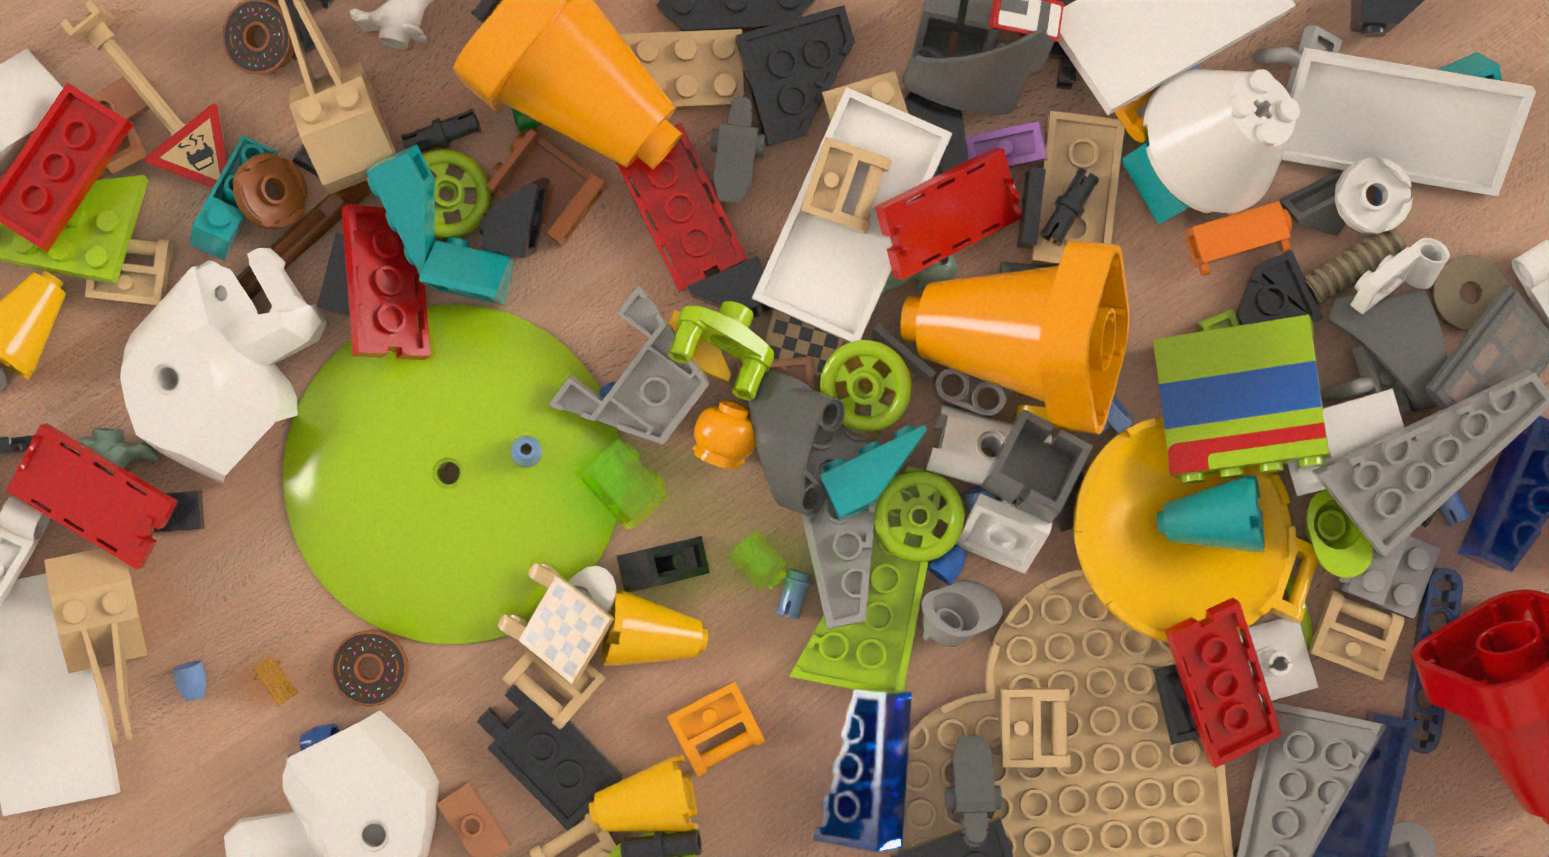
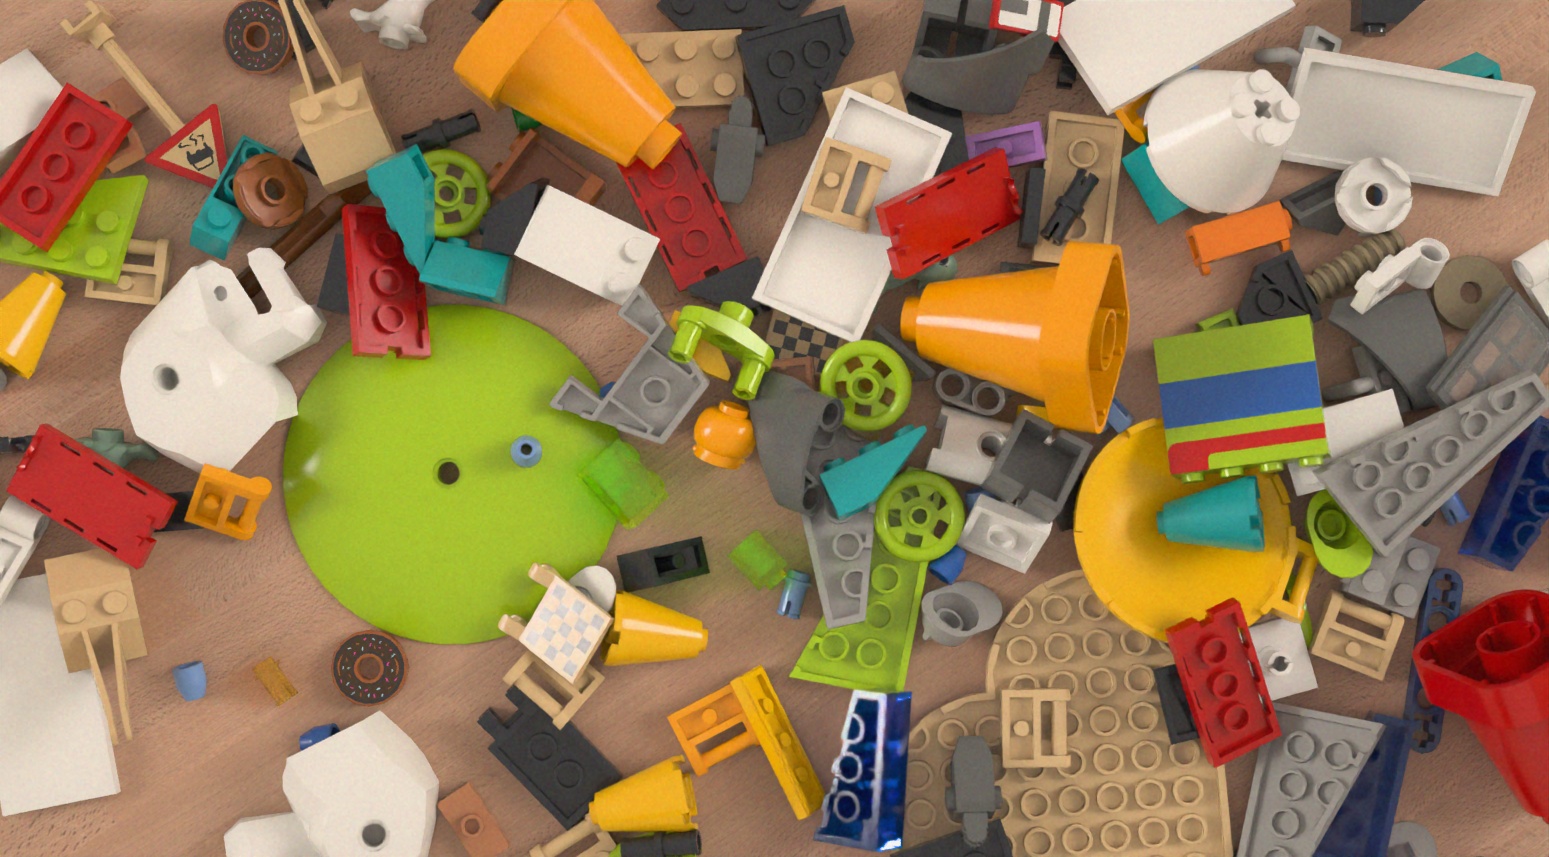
none -> light orange plate [184,463,272,540]
none -> white slope [514,185,660,306]
none -> yellow tile [730,665,829,820]

